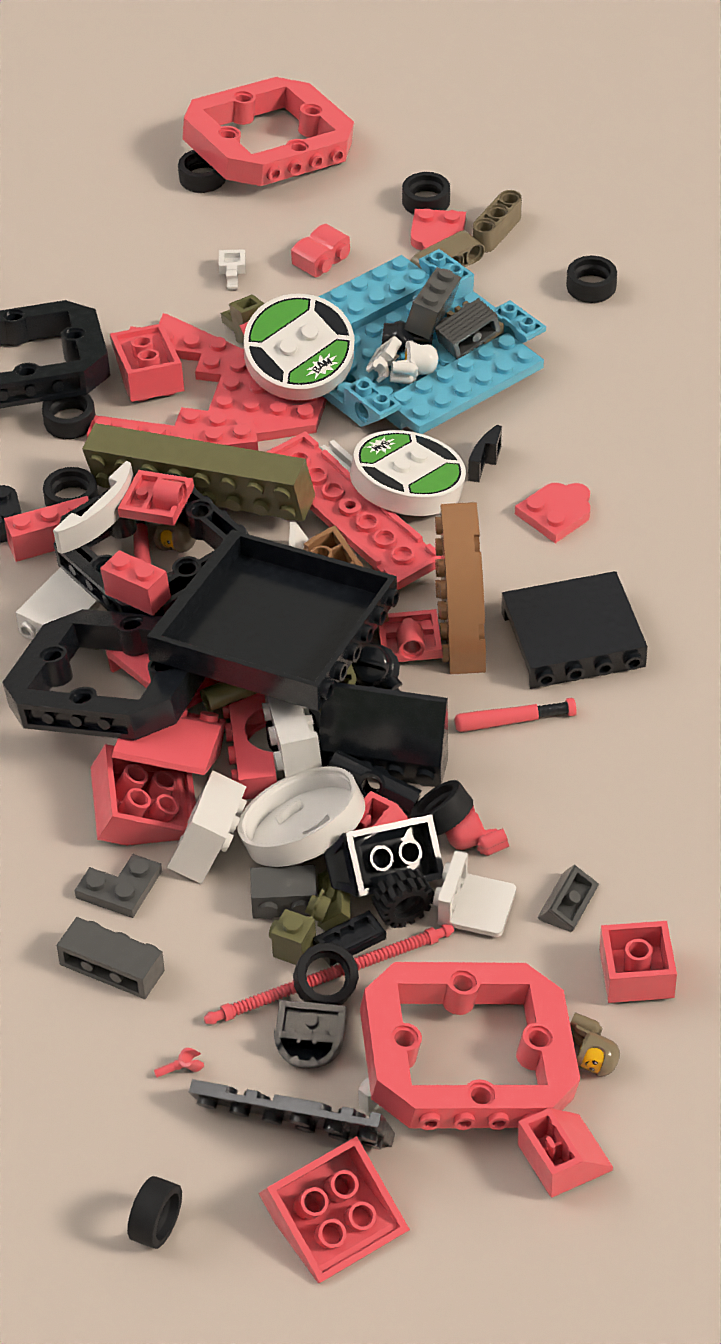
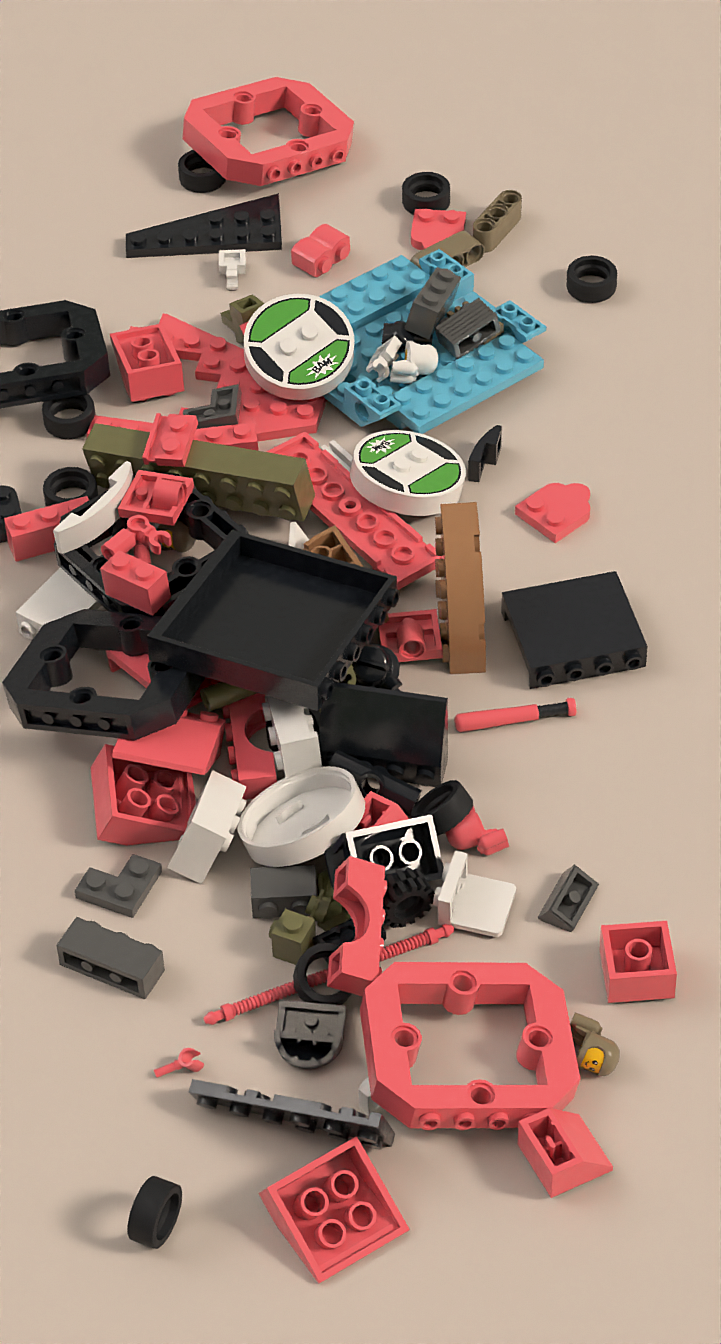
none -> coral bar [101,515,172,560]
none -> black wing [126,193,282,258]
none -> coral plate [142,413,198,467]
none -> dark grey plate [183,384,242,429]
none -> coral arch [327,856,387,997]

